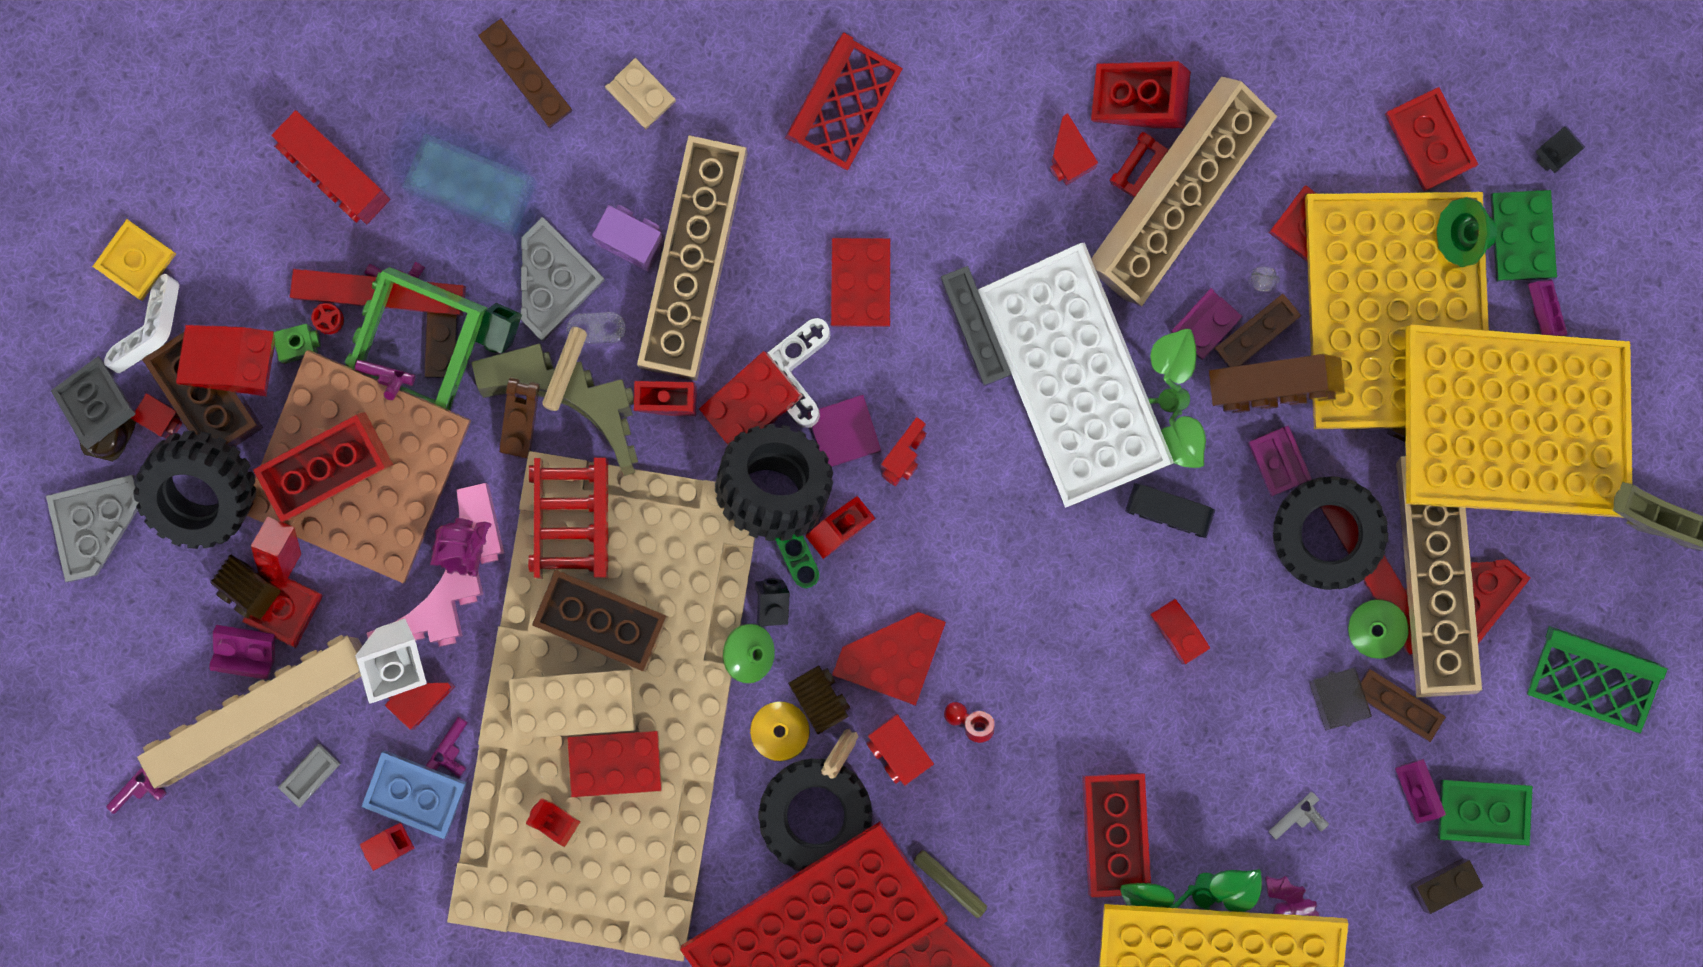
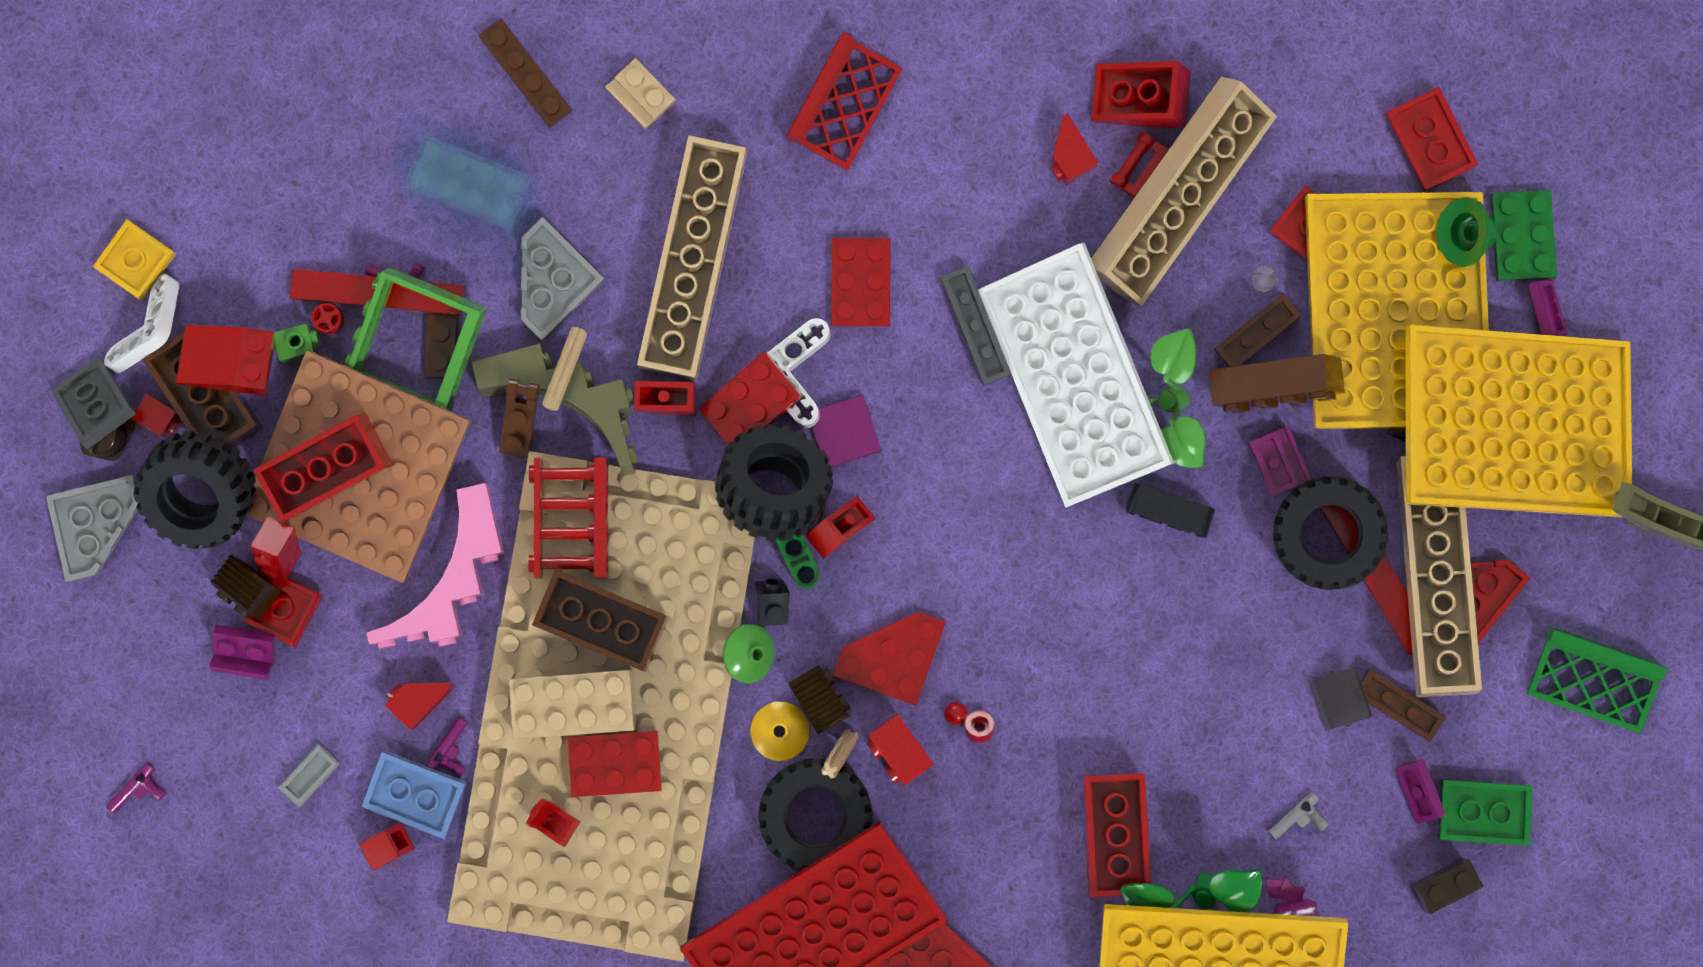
tan brick [137,635,362,788] -> none
red brick [271,110,391,225] -> none
magenta hose [355,359,415,400] -> none
white slope [355,619,427,704] -> none
magenta helmet [430,518,492,577] -> none
dark green brick [475,303,522,354] -> none
clear plate [566,312,626,344] -> none
medium lavender brick [592,205,665,272] -> none
red plate [880,417,927,487] -> none
olive axle [913,850,987,918] -> none
red slope [1150,599,1210,665] -> none
magenta plate [1171,288,1243,360] -> none
bright green dish [1348,599,1409,659] -> none
black bracket [1535,125,1585,173] -> none

